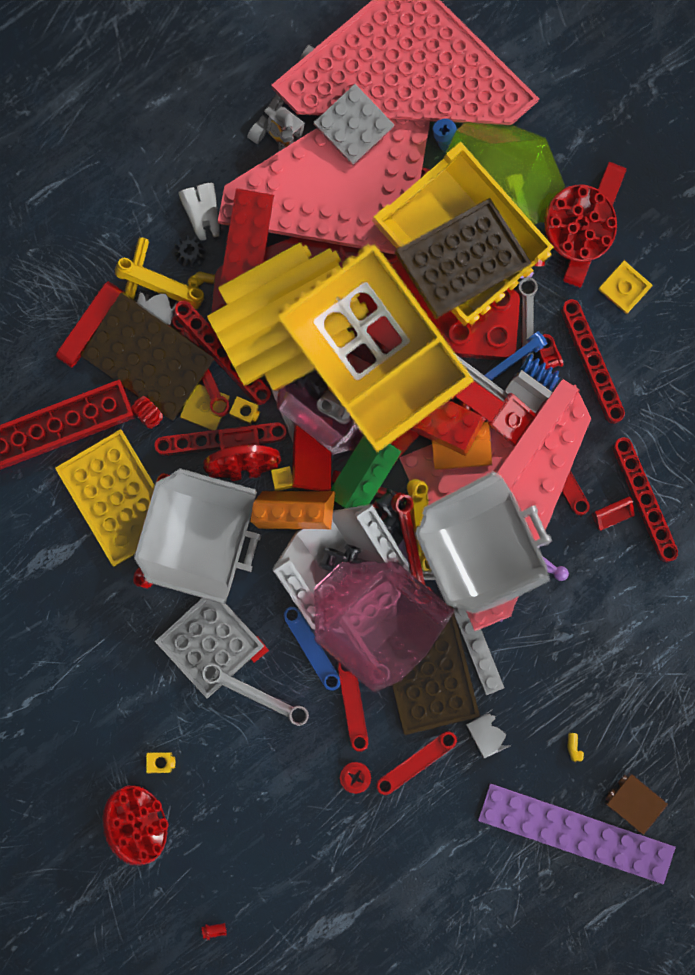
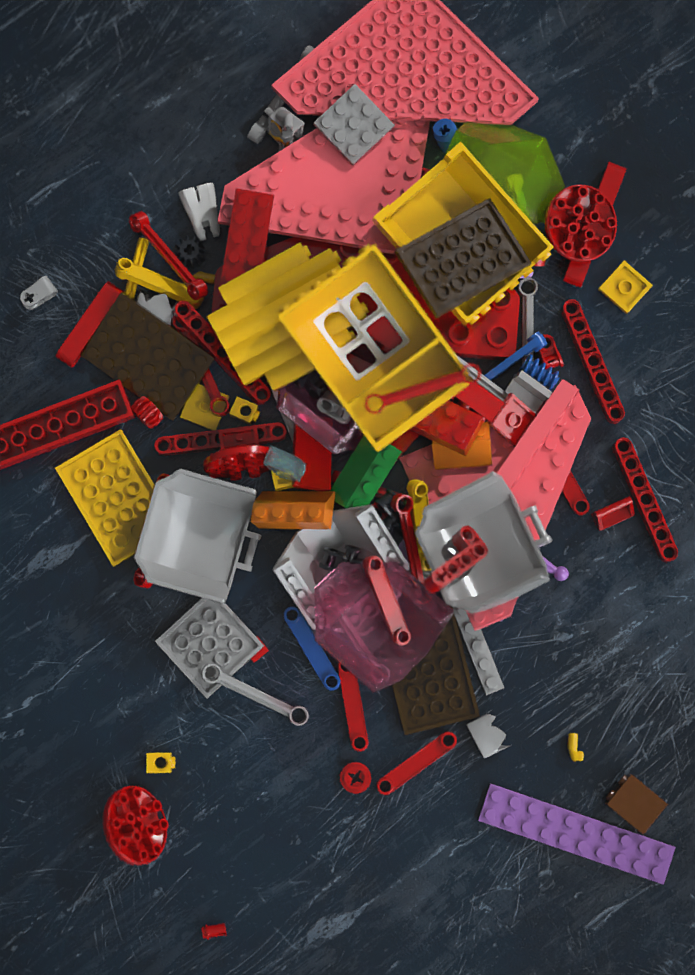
none -> light grey piece [20,276,58,310]
none -> red piece [129,211,208,300]
none -> clear light blue slope [264,446,306,482]
none -> piece [362,556,411,645]
none -> red piece [364,364,481,414]
none -> red beam [424,525,488,593]

